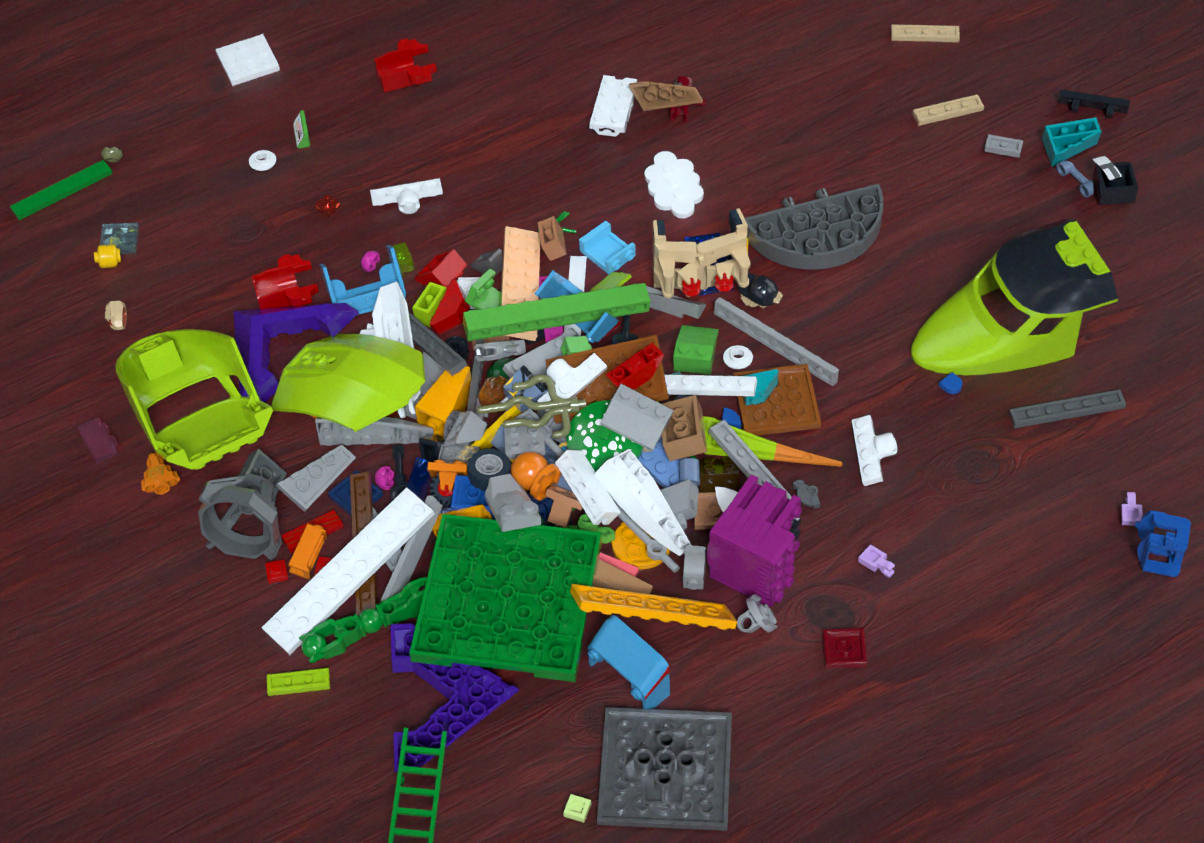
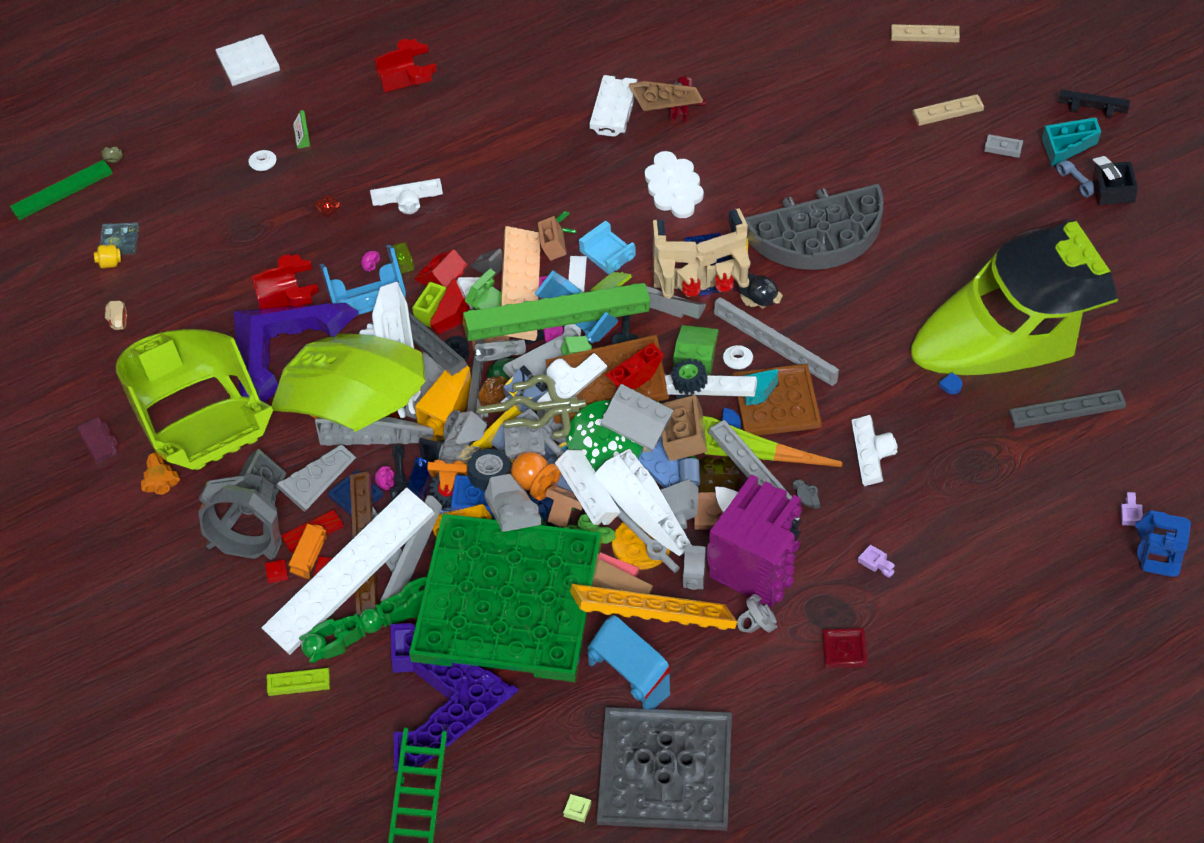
none -> black wheel [671,358,708,395]

